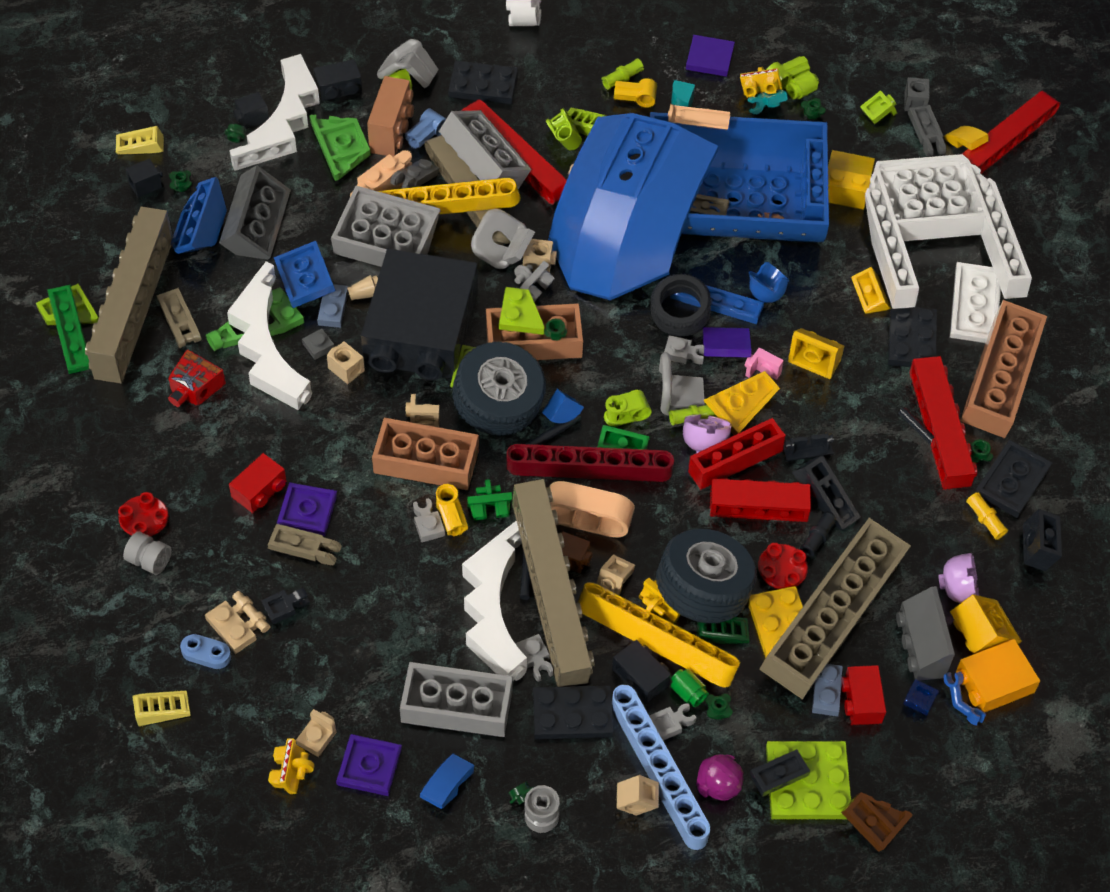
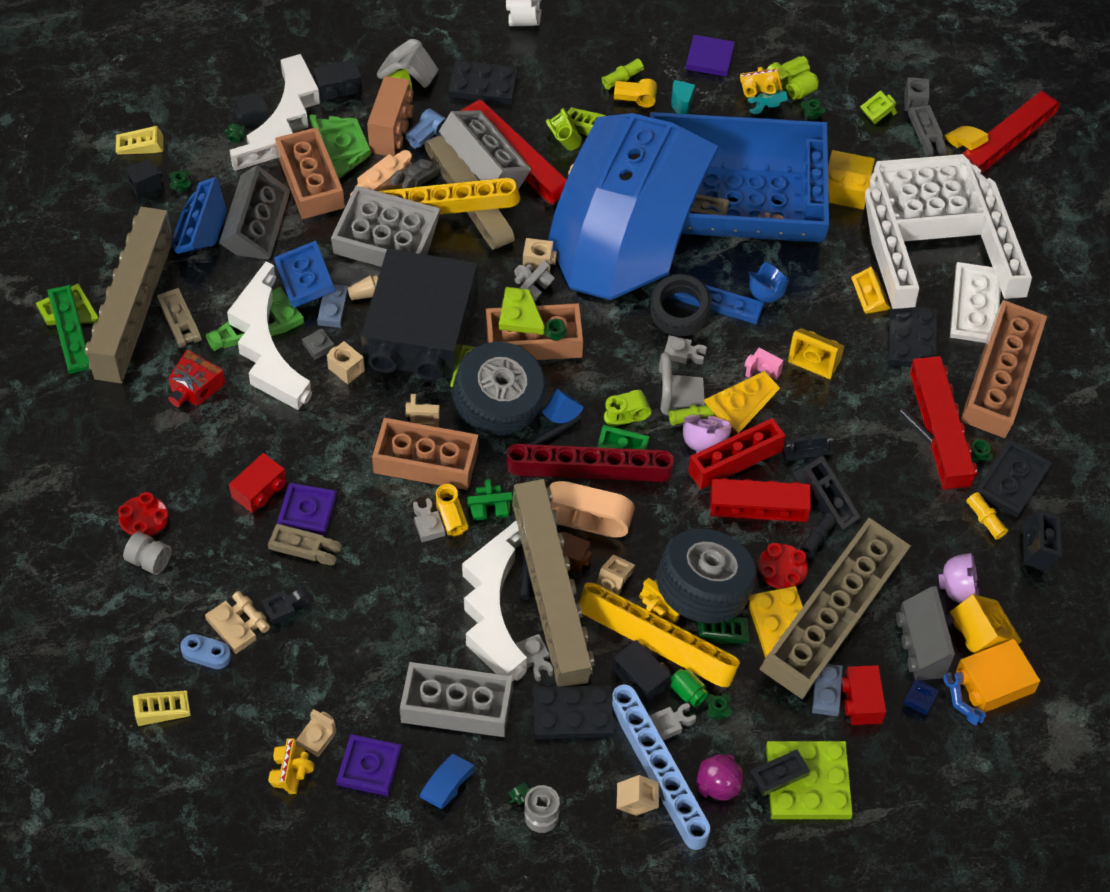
light grey piece [471,209,535,269] -> none
light nougat piece [668,104,730,130] -> none
dark purple tile [703,327,751,357] -> none
reddish brown wing [841,792,913,852] -> none
none -> nougat brick [275,127,345,219]

